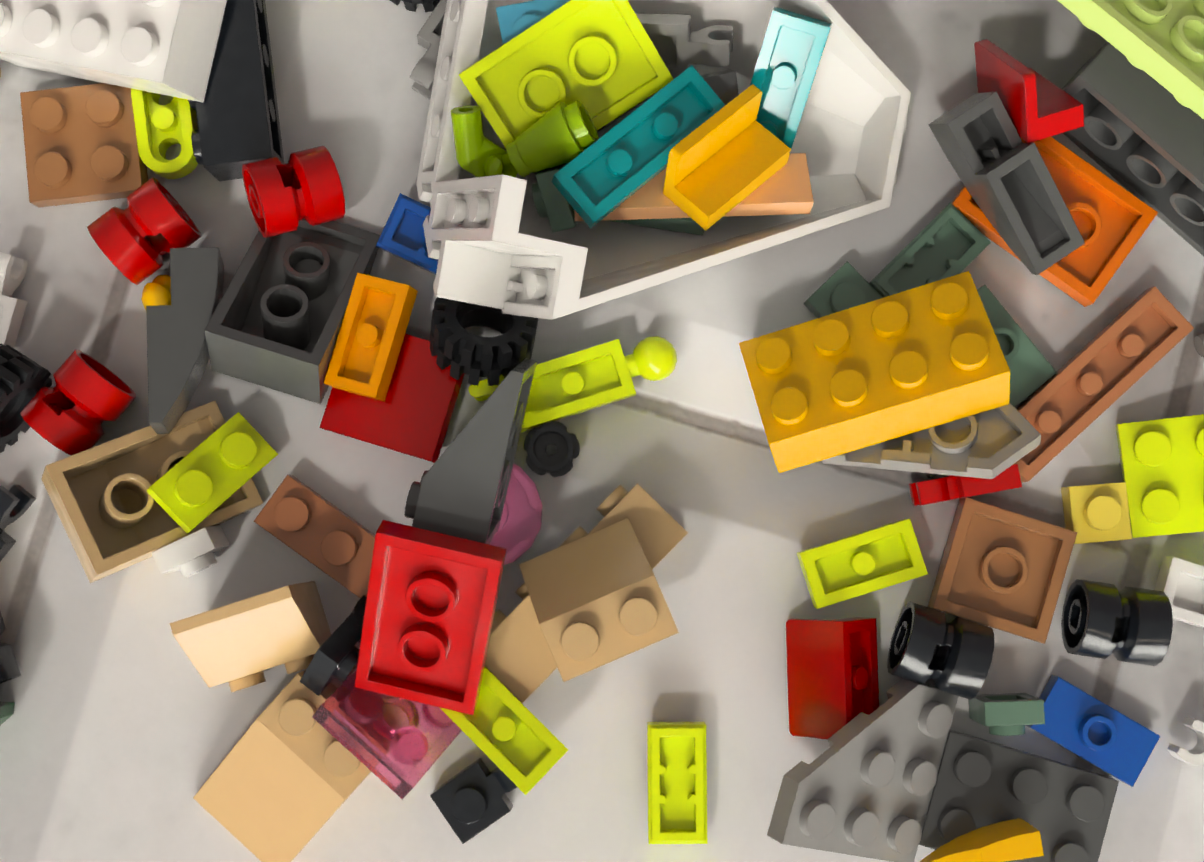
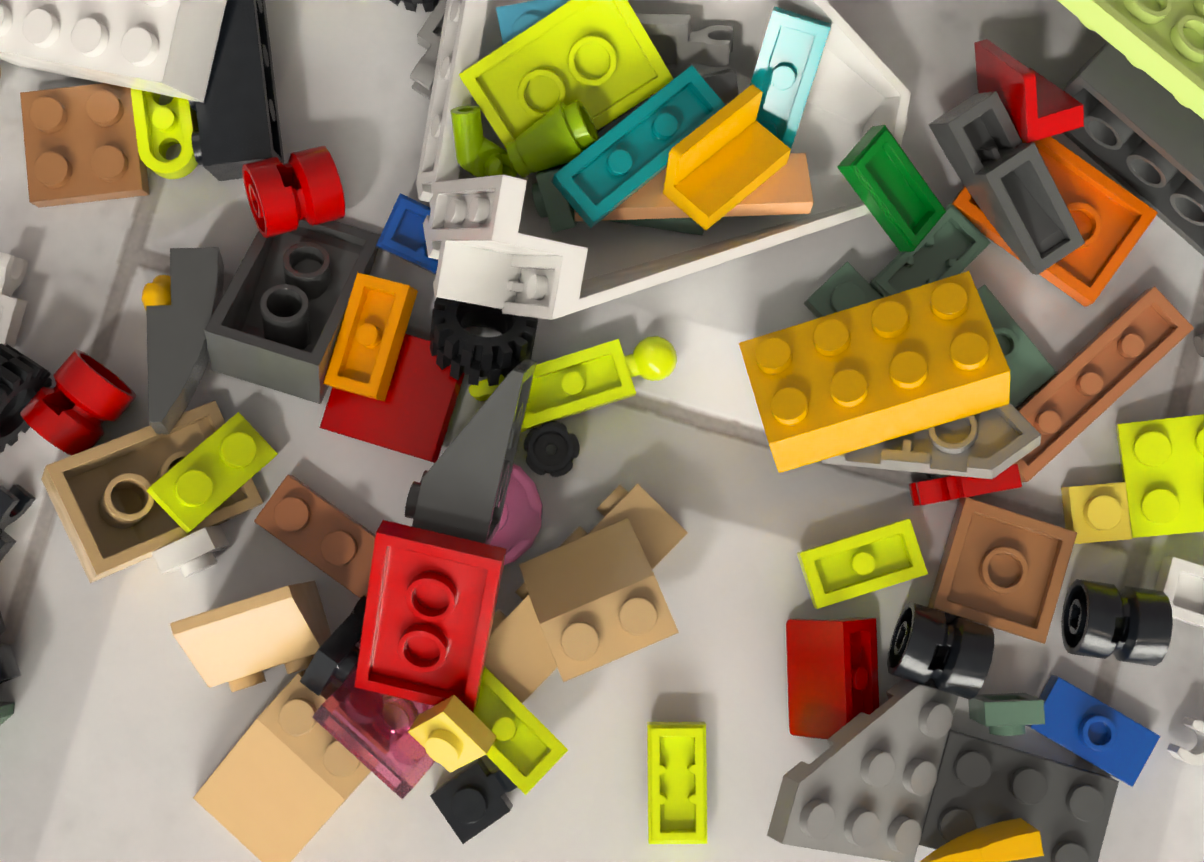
red wheel [87,177,202,285] -> none
none -> light yellow plate [408,695,497,773]
none -> green tile [837,125,946,252]

